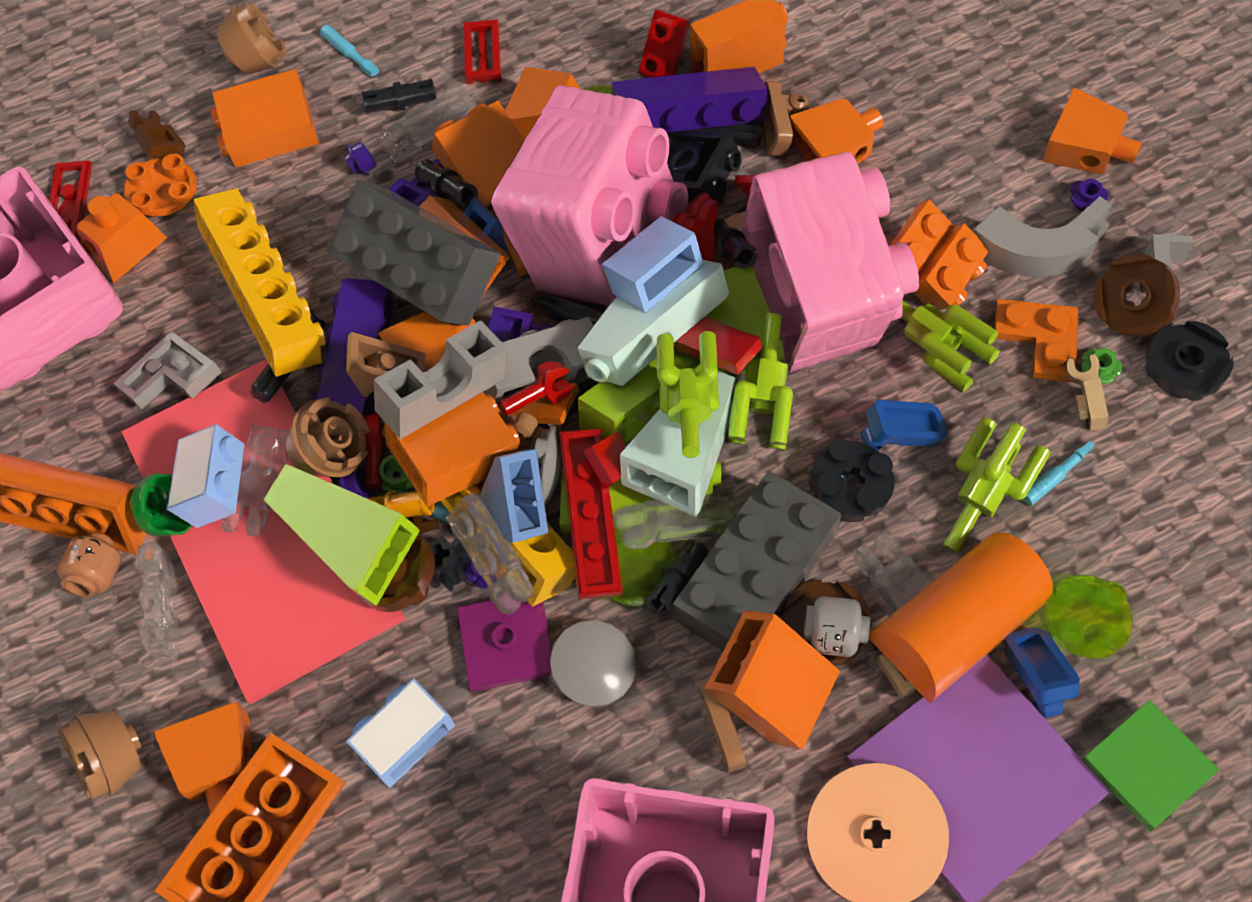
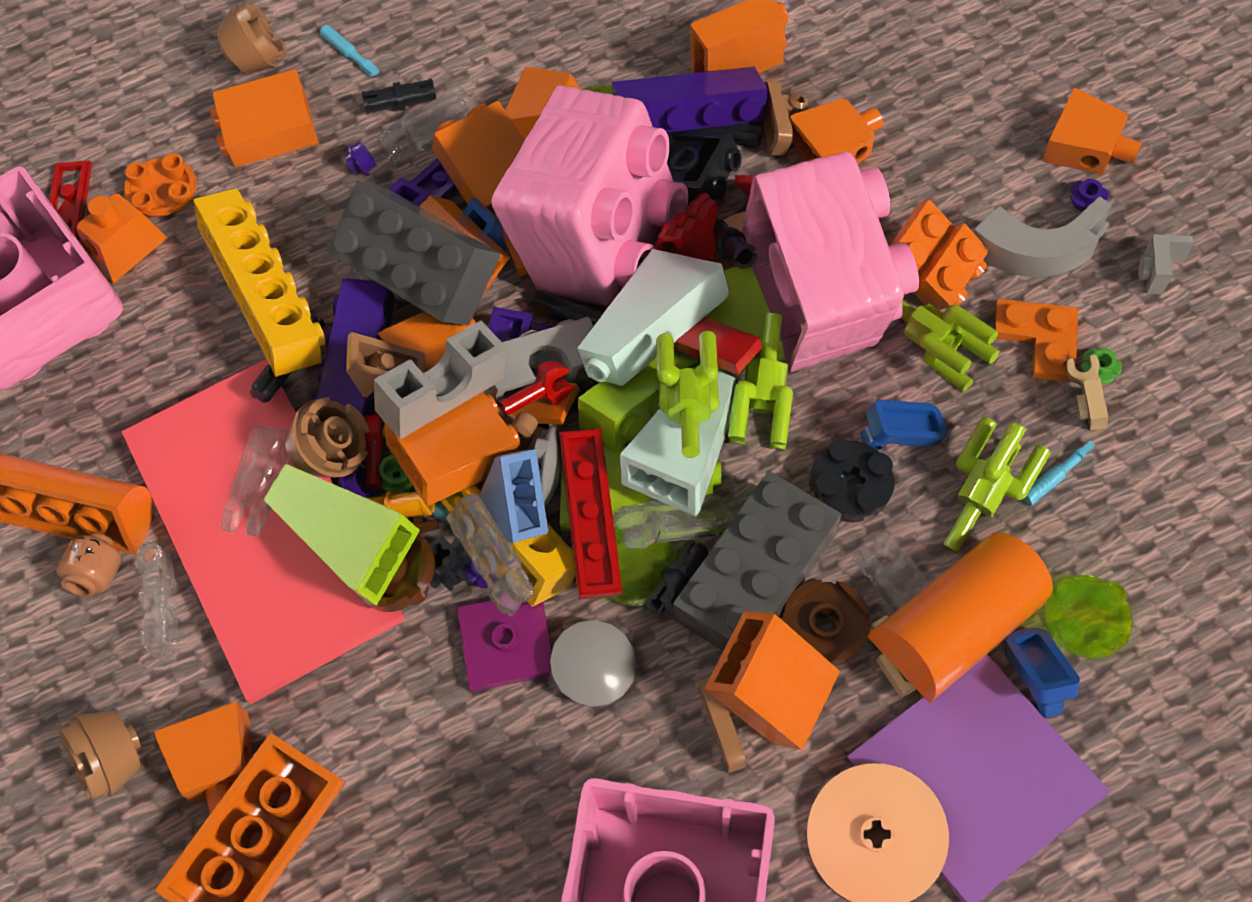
light grey plate [113,331,222,410] -> none
reddish brown plate [128,110,186,158] -> none
green hair [129,473,193,536] -> none
light blue brick [167,424,245,528] -> none
white brick [346,678,455,788] -> none
black pin [415,159,478,208] -> none
red tile [463,19,502,84] -> none
red tile [583,431,625,488] -> none
light blue brick [602,216,704,313] -> none
red hips [638,9,691,78] -> none
light grey head [803,596,870,657] -> none
bright green tile [1082,699,1219,832] -> none
reddish brown plate [1094,254,1180,337] -> none
black plate [1145,321,1234,401] -> none

